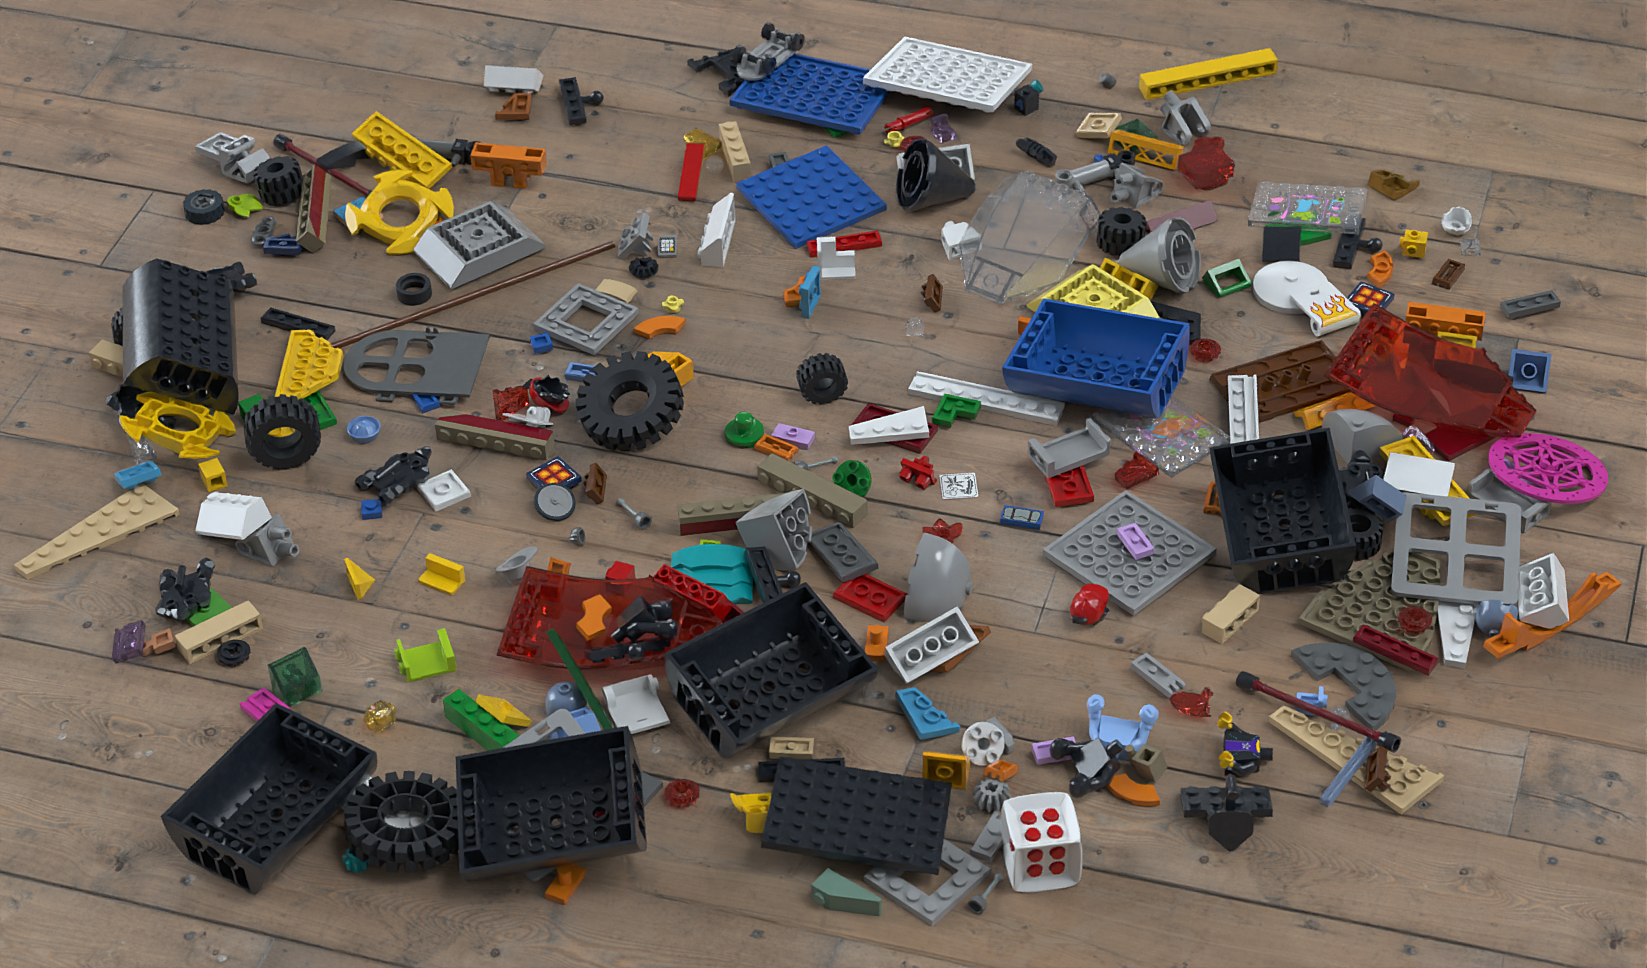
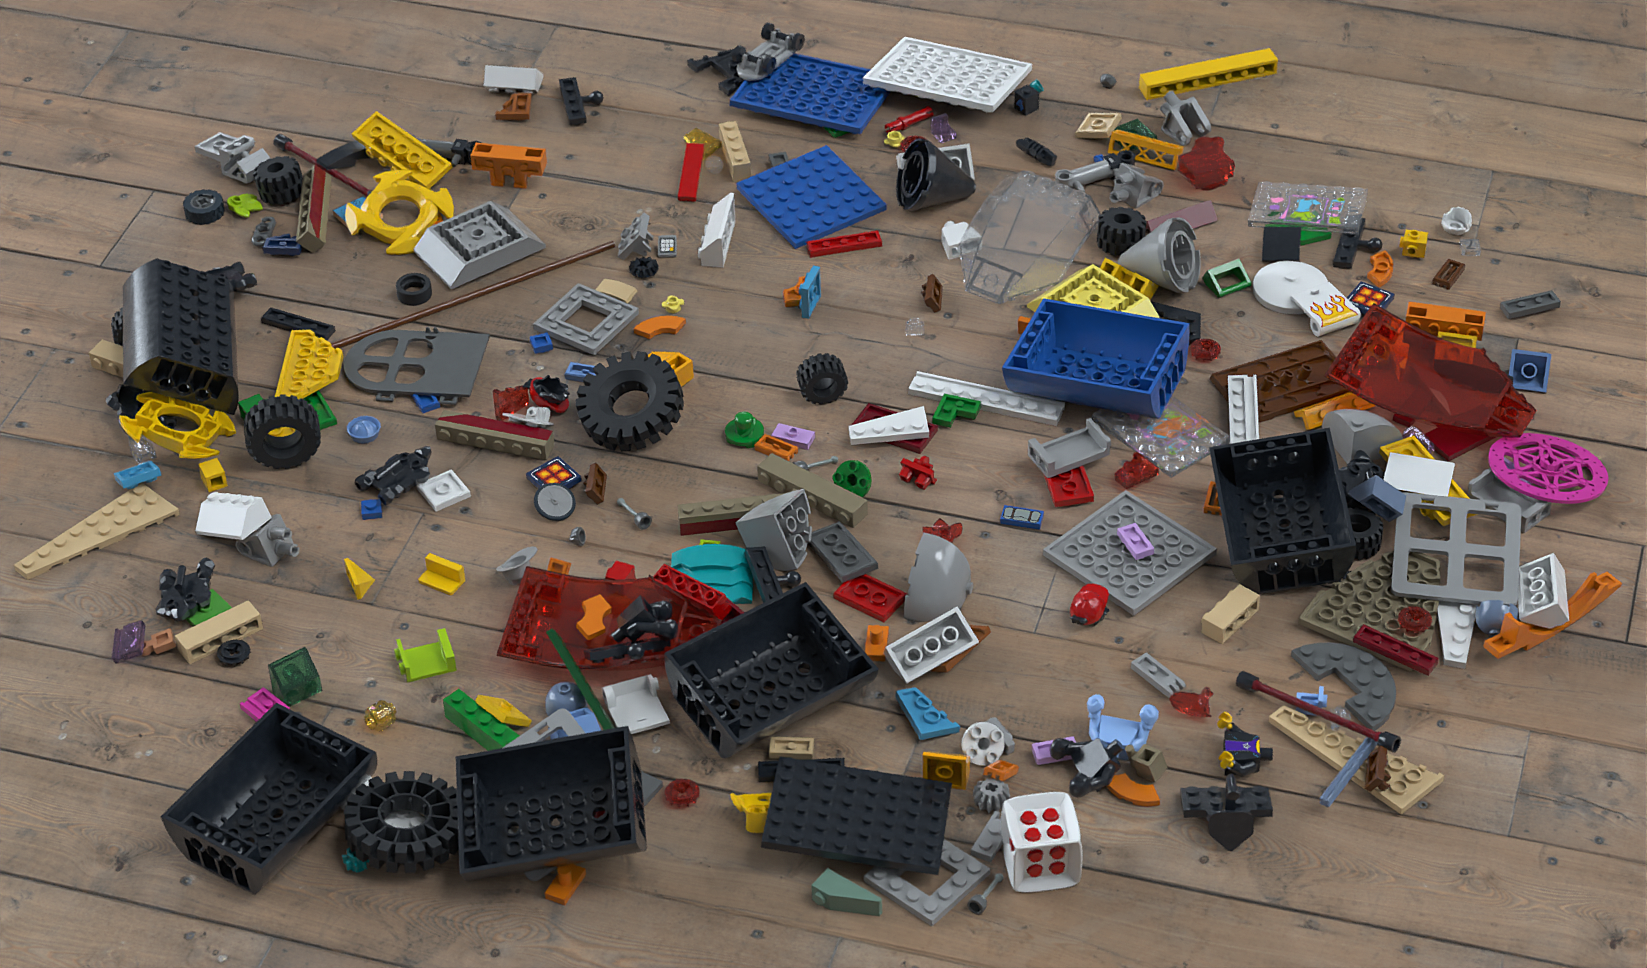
white panel [817,237,856,280] -> none
white sticker [939,473,978,499] -> none
pearl gold slope [1368,169,1420,200] -> none

